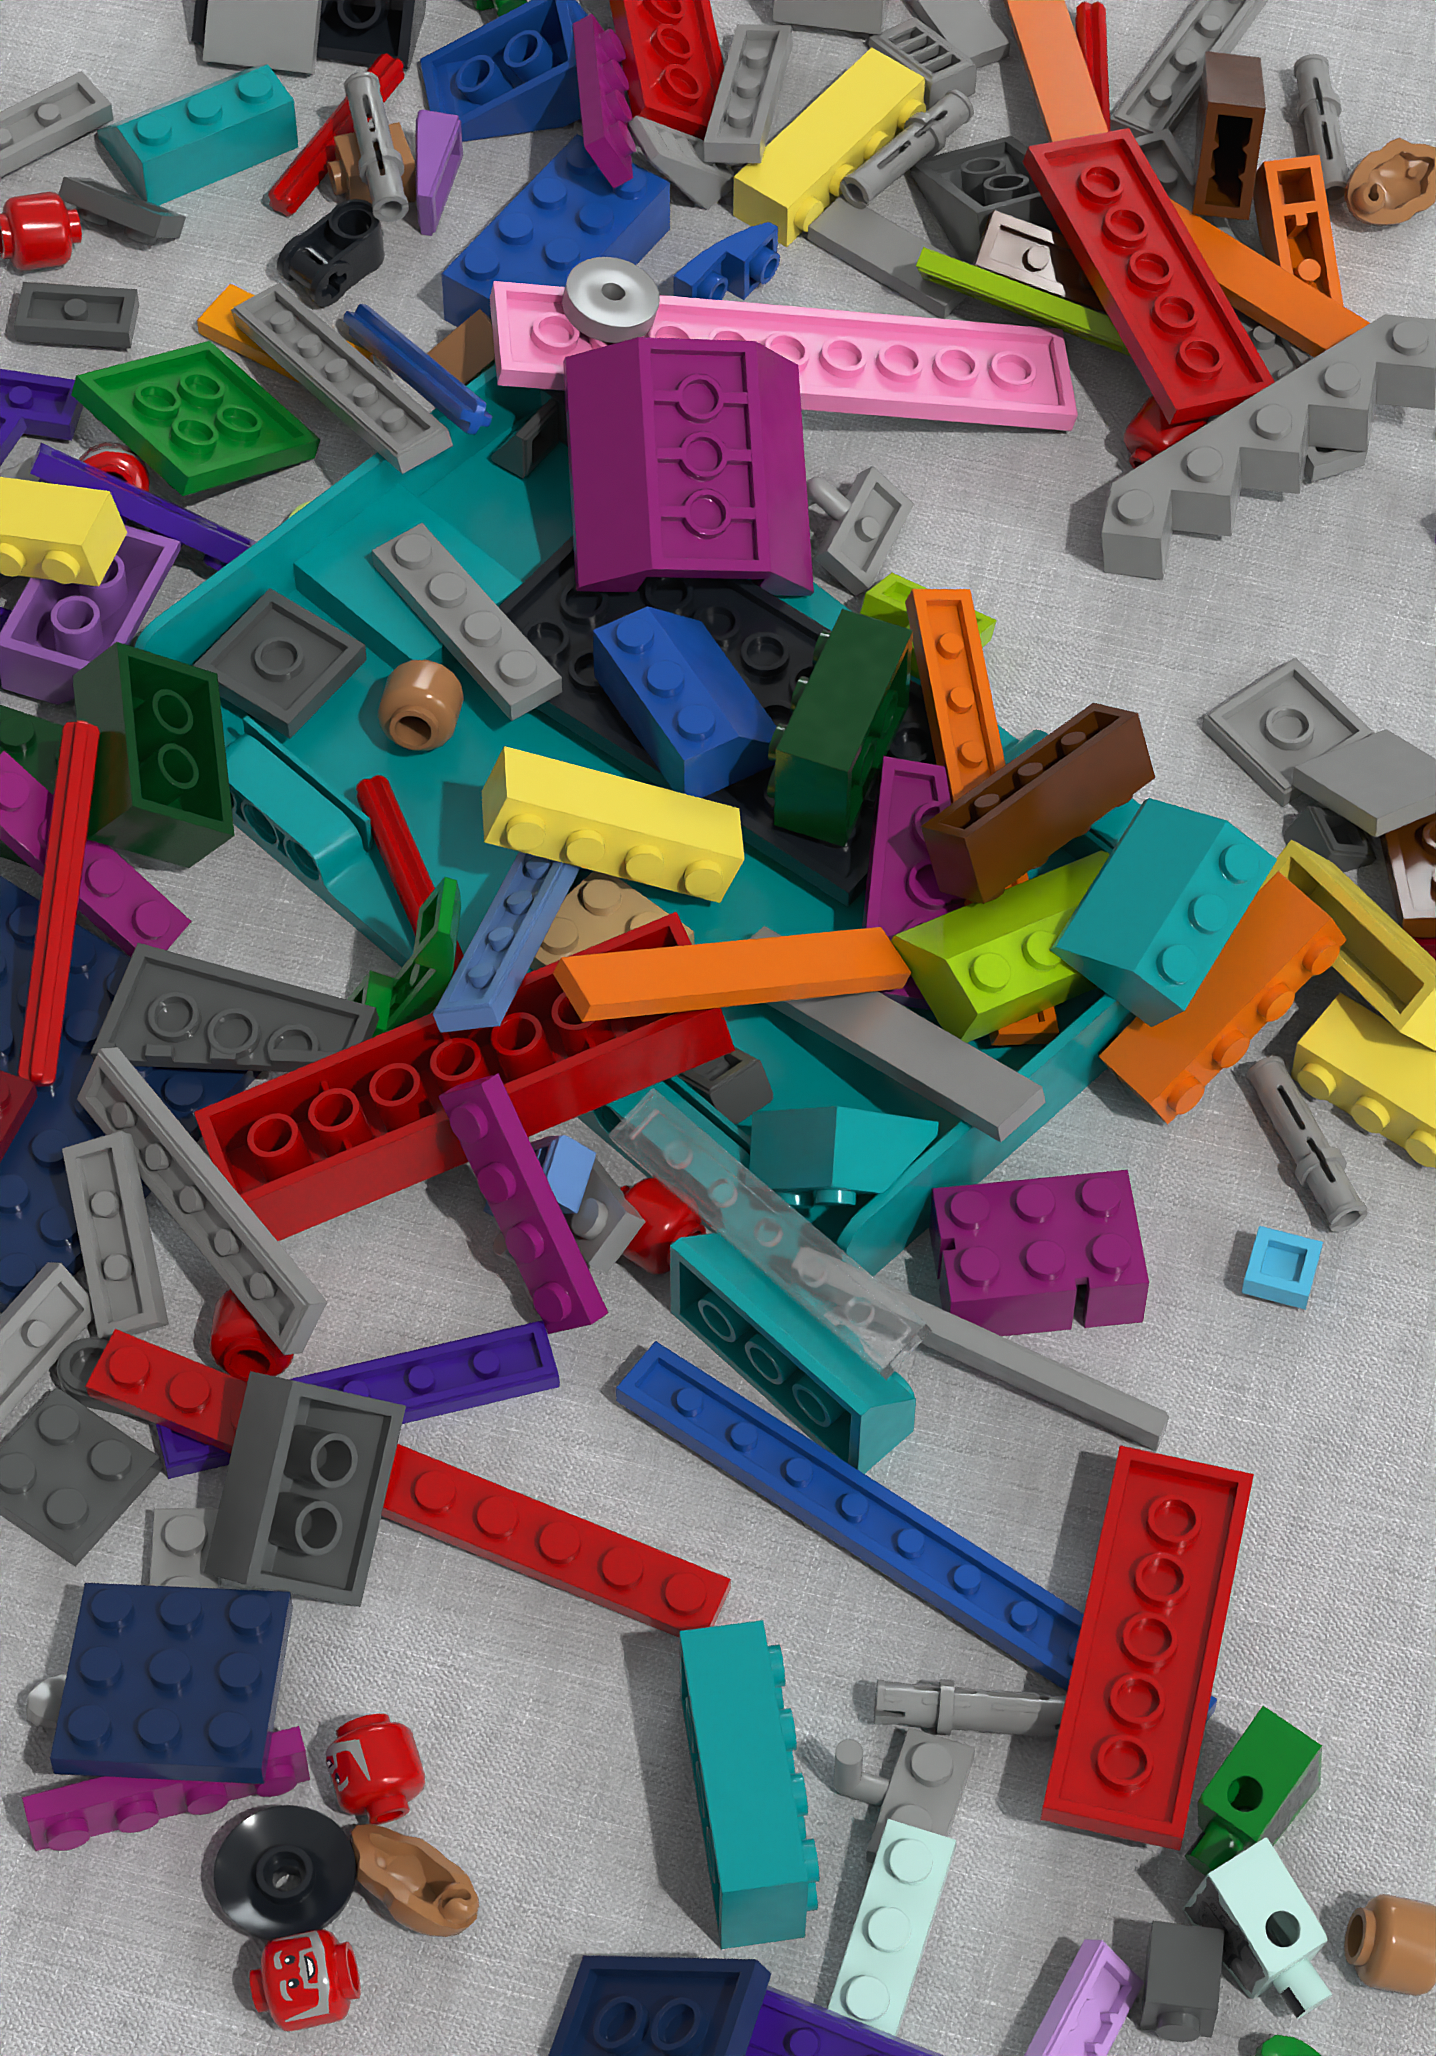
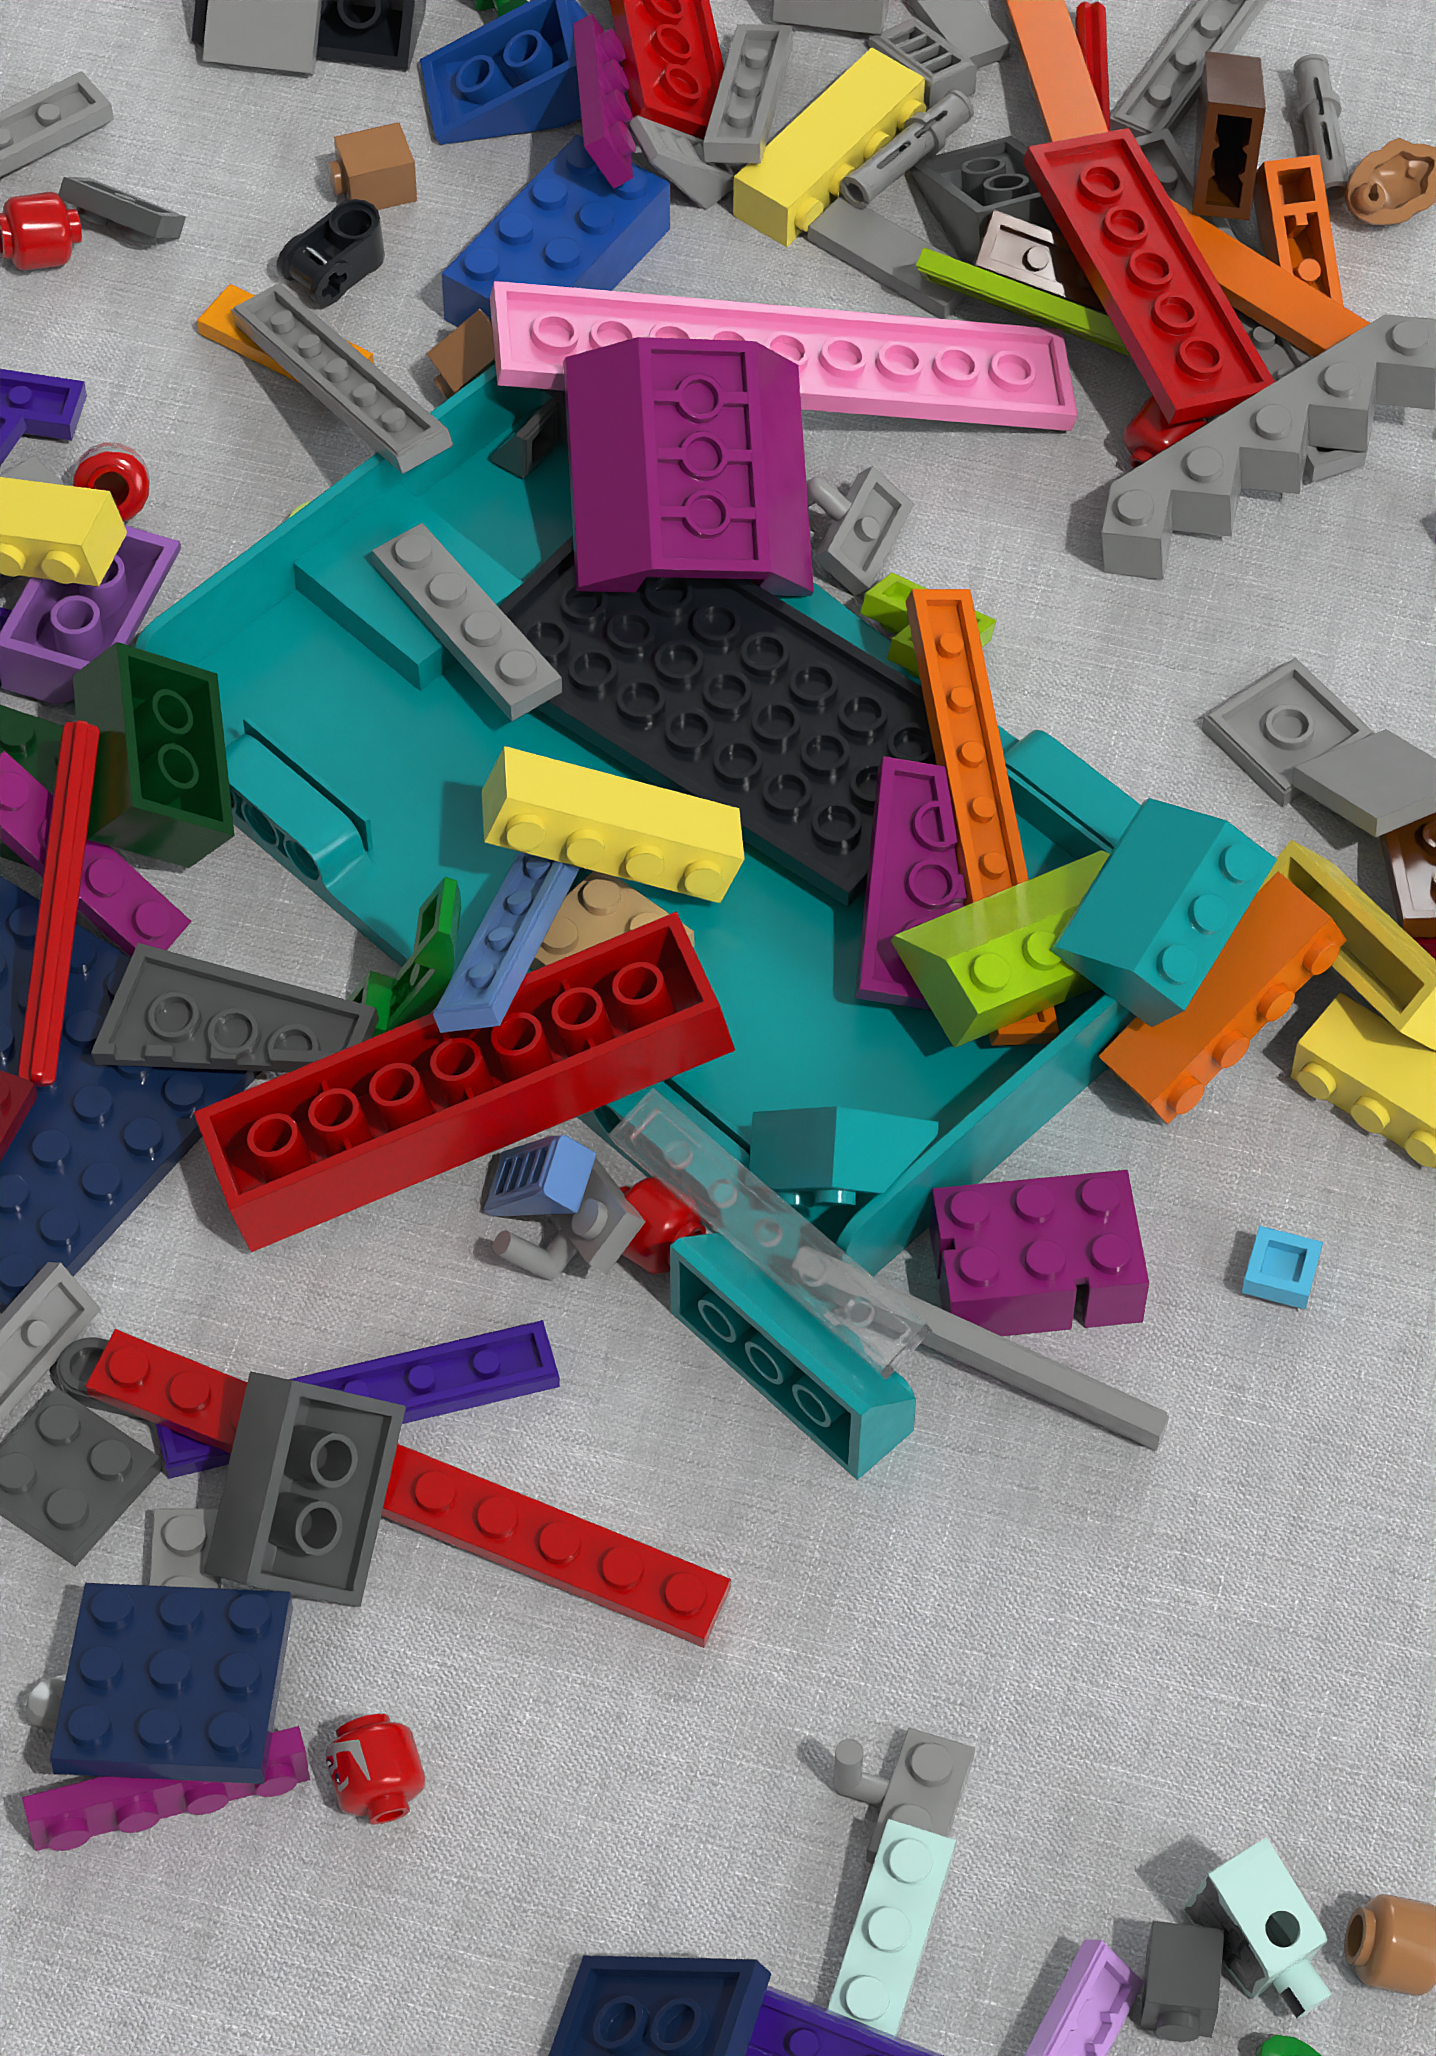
dark grey plate [14,282,139,348] -> none
dark purple plate [30,443,256,571] -> none
light grey plate [62,1131,169,1340] -> none
green plate [71,341,321,496] -> none
light grey tile [77,1047,327,1355] -> none
teal slope [97,64,299,206] -> none
dark grey plate [193,588,367,739] -> none
red head [209,1289,294,1382] -> none
black dish [214,1805,356,1941] -> none
red head [249,1929,361,2031] -> none
red axle [268,53,405,216] -> none
blue axle [343,304,492,435] -> none
light grey pin [344,71,409,222] -> none
medium nougat arm [350,1824,479,1937] -> none
red axle [356,775,464,979] -> none
medium nougat head [378,660,464,751] -> none
medium lavender slope [416,110,463,236] -> none
magenta plate [439,1074,609,1334] -> none
orange tile [553,927,912,1022] -> none
light grey piece [562,257,660,343] -> none
blue slope [593,606,777,798] -> none
blue plate [616,1341,1217,1723] -> none
blue slope [673,222,780,300] -> none
dark grey slope [677,1047,773,1125] -> none
teal brick [679,1620,820,1949] -> none
light grey tile [749,926,1046,1142] -> none
dark green brick [767,609,913,847] -> none
light grey pin [874,1679,1066,1737] -> none
reddish brown brick [920,703,1155,904] -> none
red plate [1040,1445,1254,1851] -> none
green torso [1185,1706,1322,1876] -> none
light grey pin [1246,1056,1368,1232] -> none
dark grey slope [1284,806,1377,873] -> none

